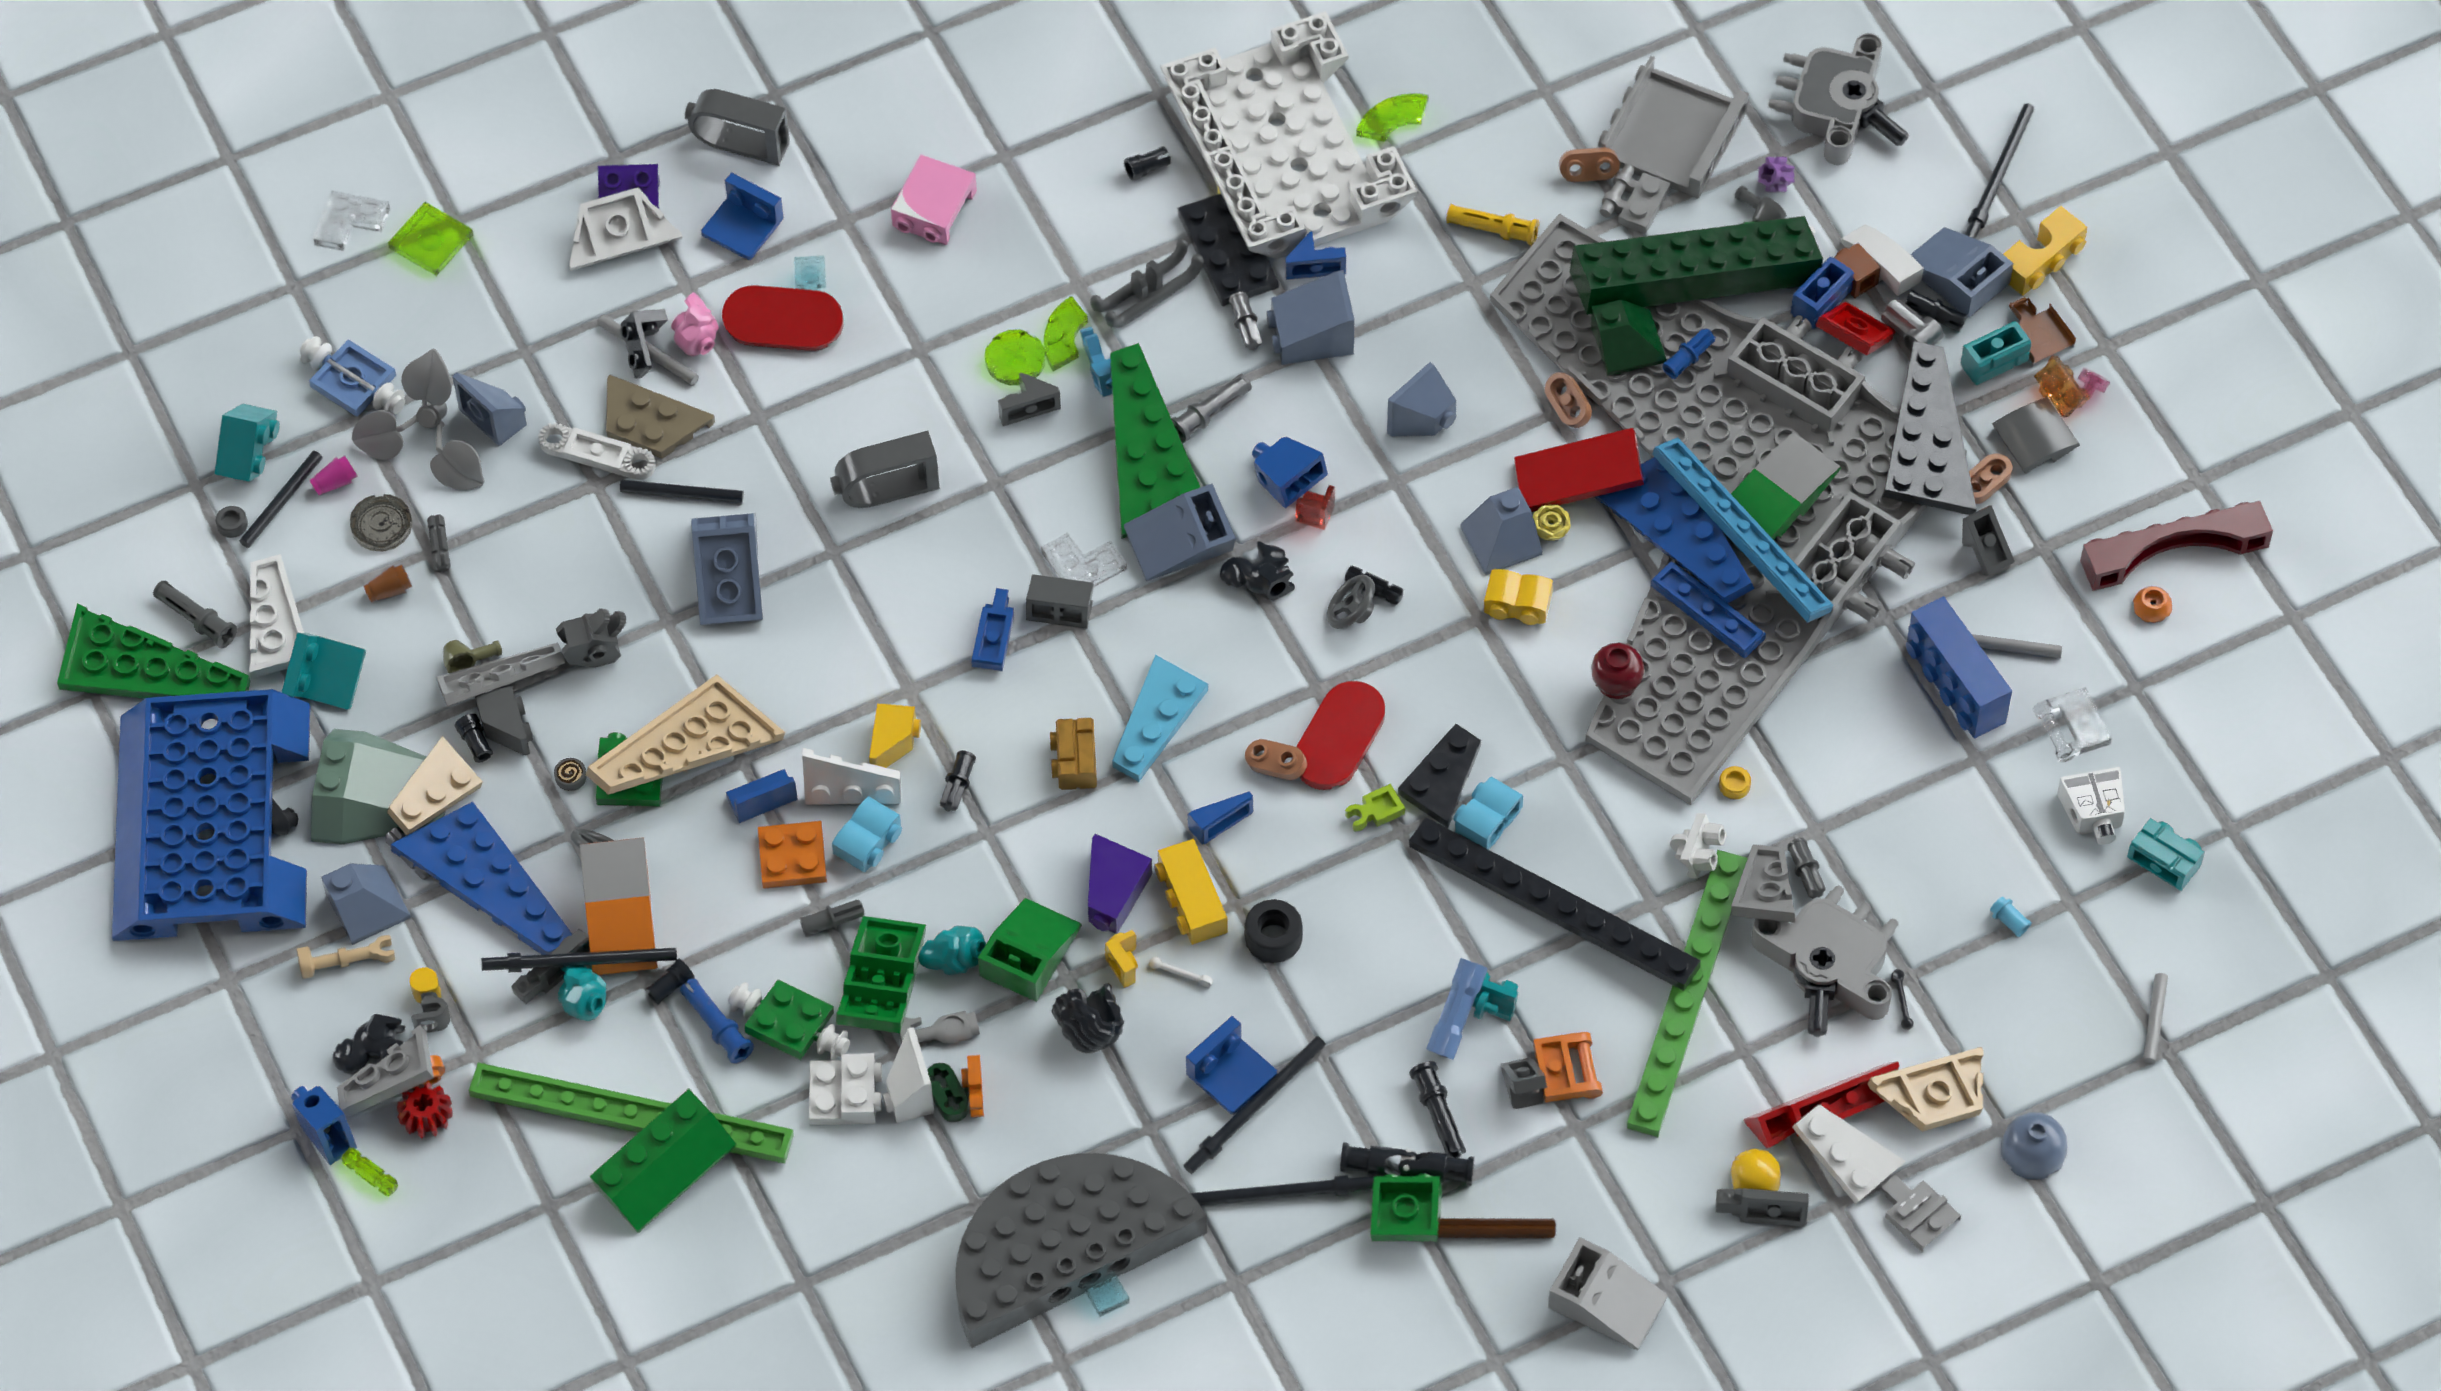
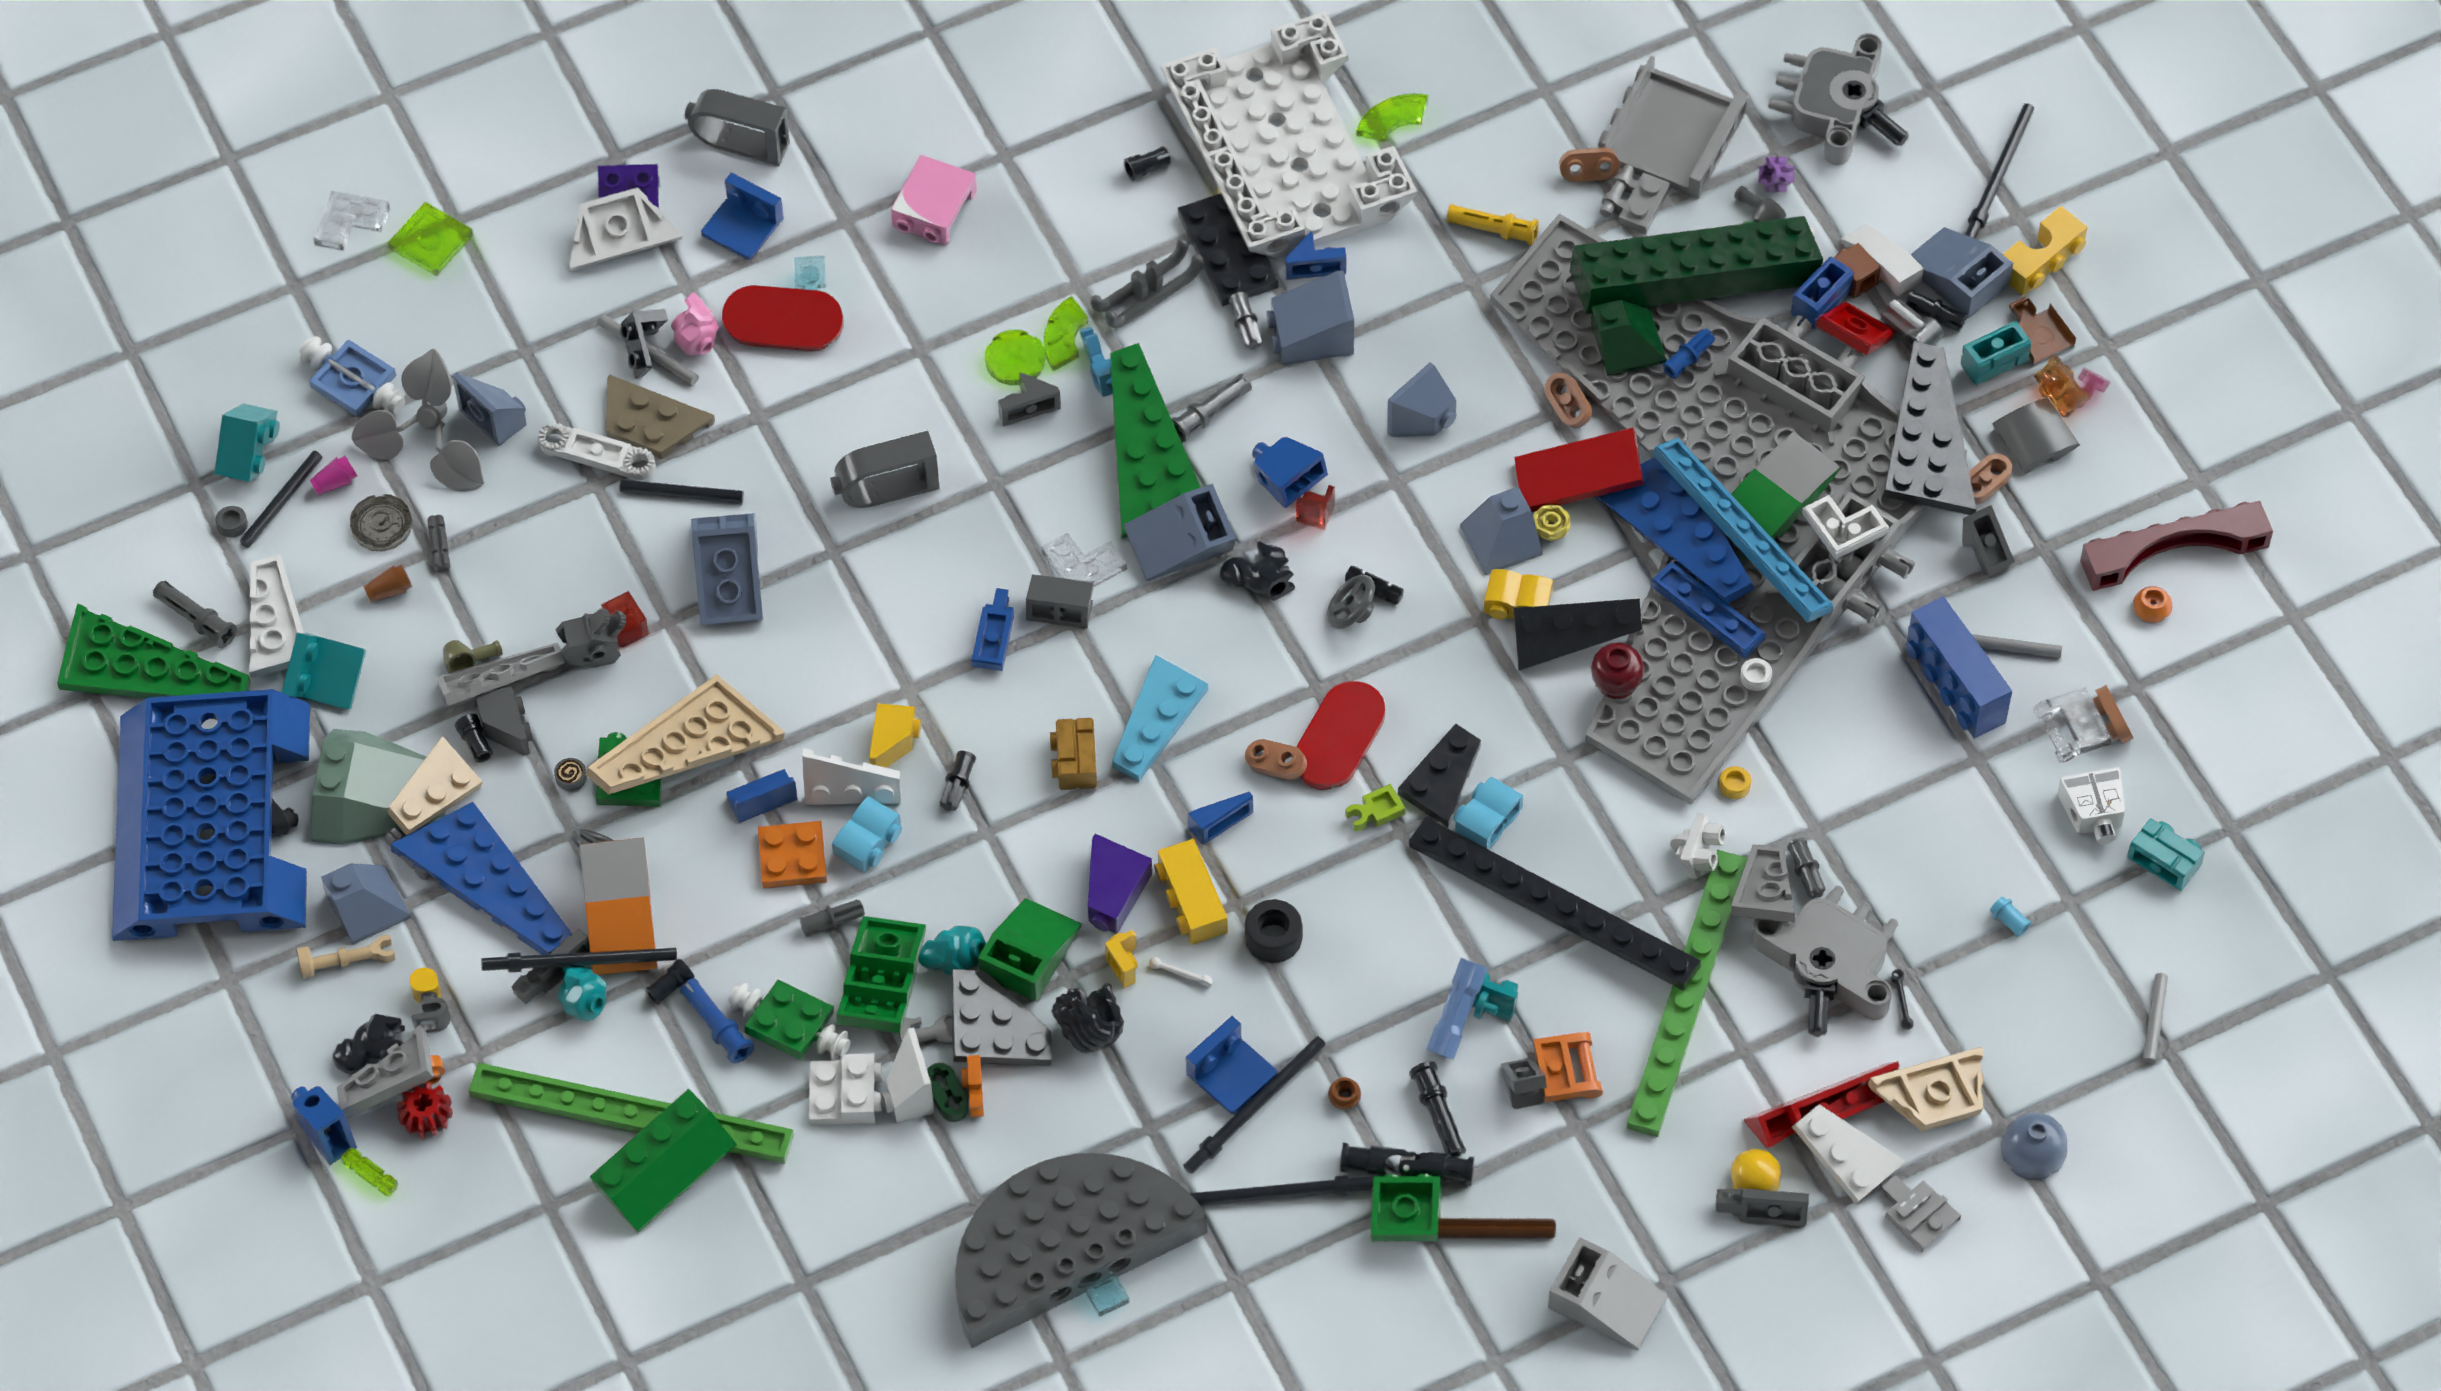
none -> clear red panel [601,591,649,647]
none -> plate [951,969,1052,1066]
none -> dark orange plate [1328,1077,1361,1110]
none -> black wing [1514,598,1642,671]
none -> white tile [1740,658,1772,691]
none -> white brick [1802,495,1889,560]
none -> nougat plate [2092,685,2134,744]

